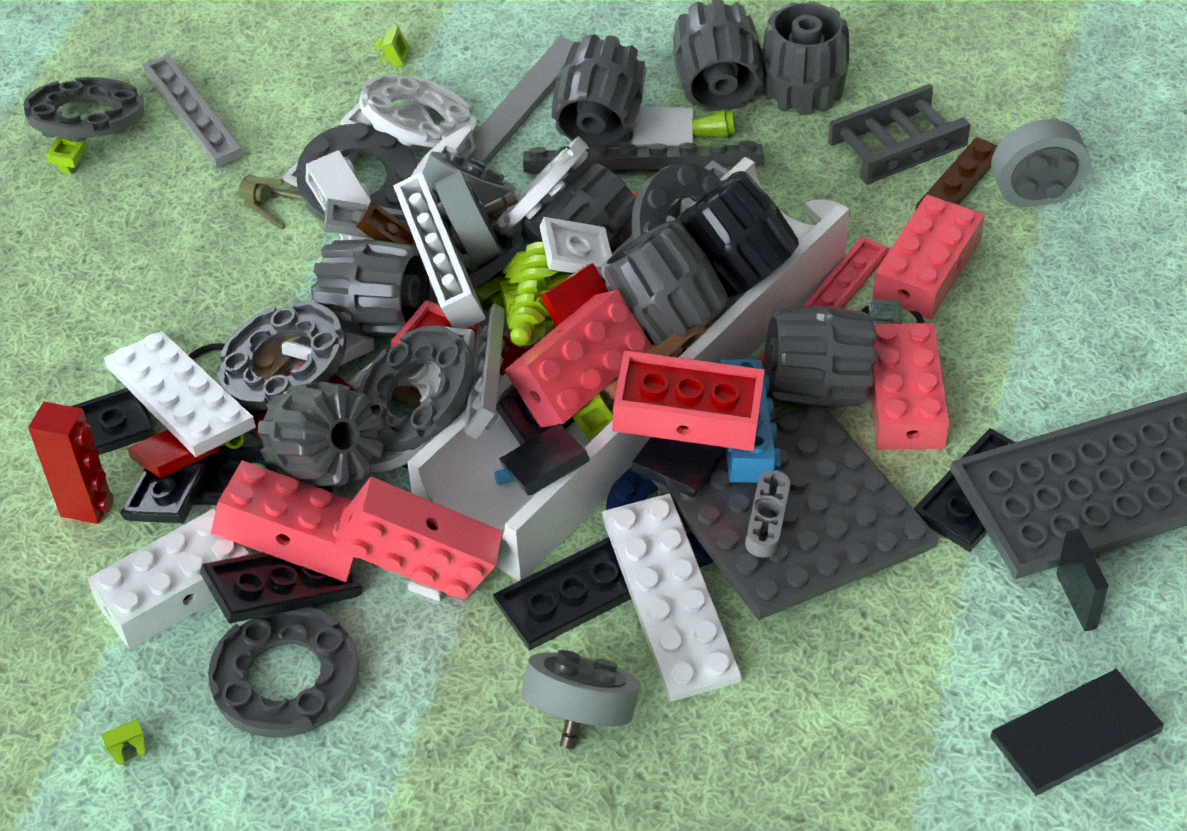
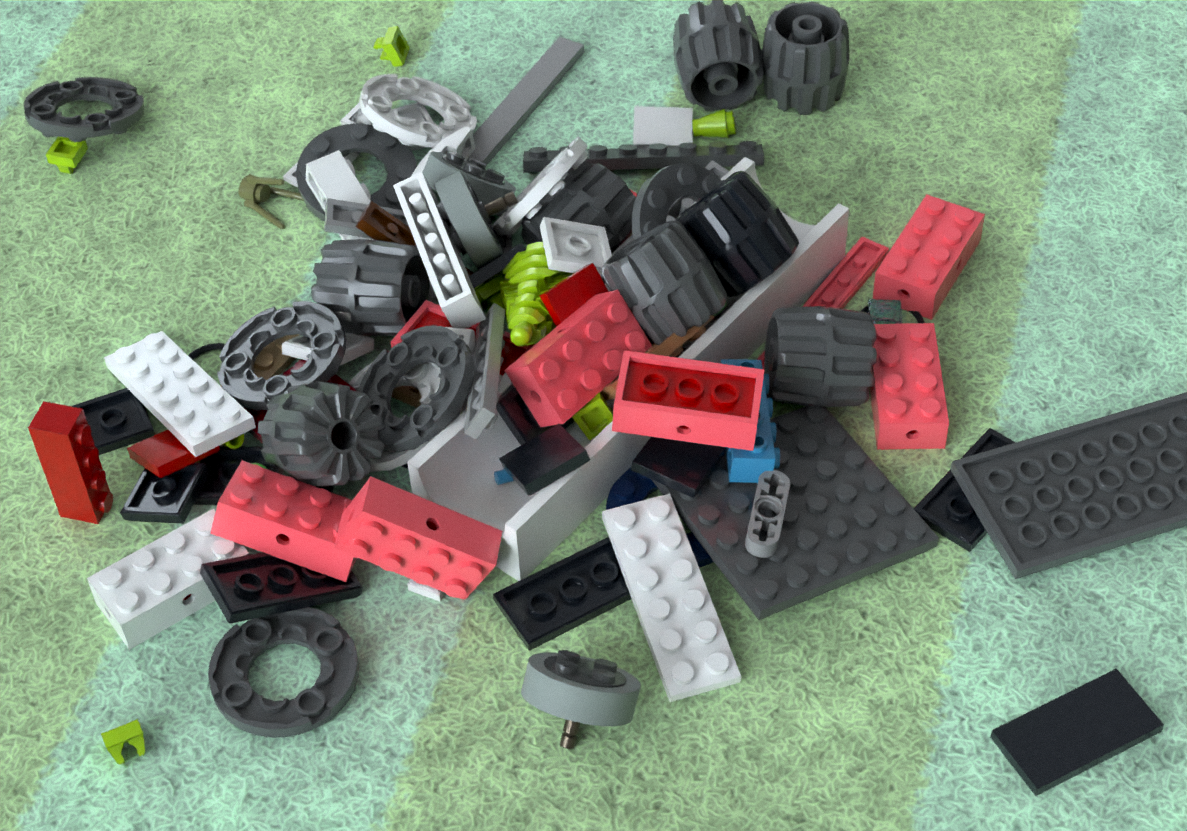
light grey plate [142,55,243,168] -> none
dark grey wheel [551,34,646,147] -> none
white tile [804,199,844,224] -> none
dark grey fence [828,84,971,185] -> none
reddish brown plate [915,137,997,211] -> none
wheel [991,119,1091,207] -> none
black tile [1056,529,1109,632] -> none

